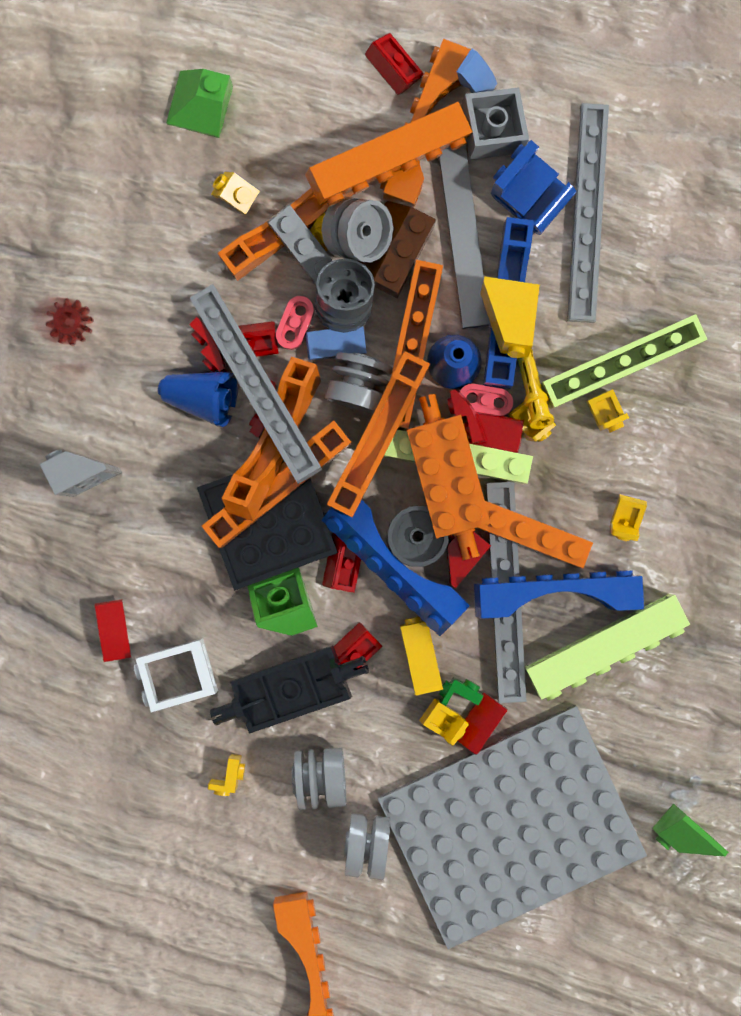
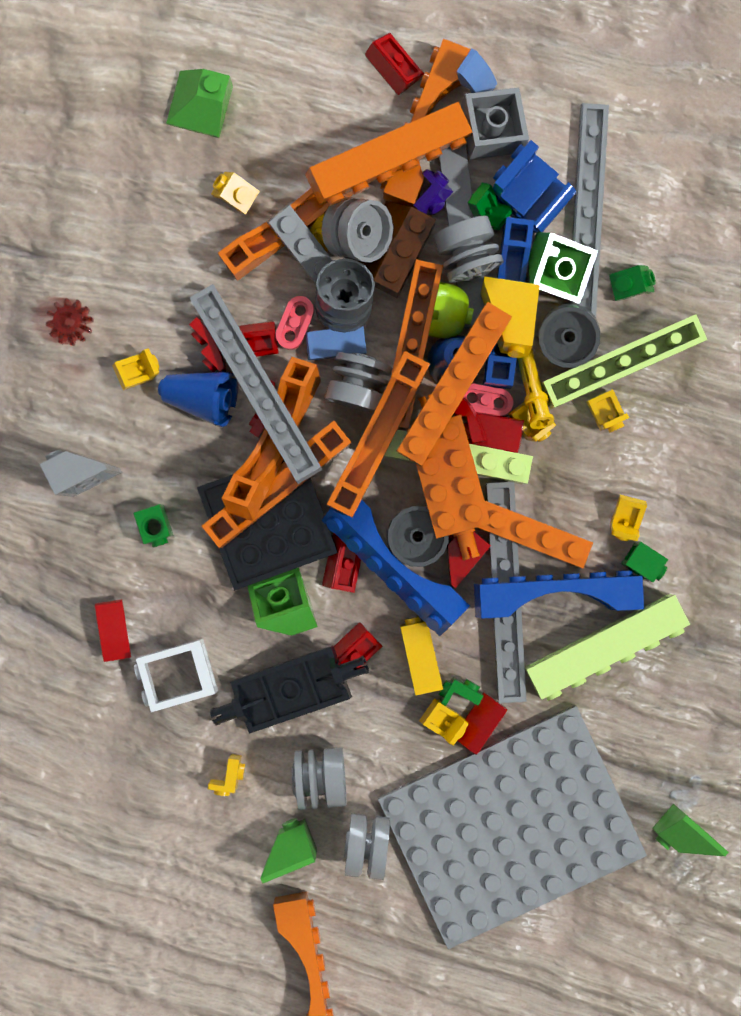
none -> yellow bracket [112,348,159,390]
none -> green brick [133,504,174,548]
none -> bright green slope [260,818,317,884]
none -> orange arch [396,302,512,466]
none -> dark purple bracket [414,169,454,216]
none -> lime cylinder [428,282,474,339]
none -> light grey wheel [433,216,504,283]
none -> green bracket [467,182,513,230]
none -> bright green slope [528,232,598,304]
none -> dark grey wheel [539,303,600,368]
none -> green bracket [609,265,656,301]
none -> green brick [621,541,669,583]

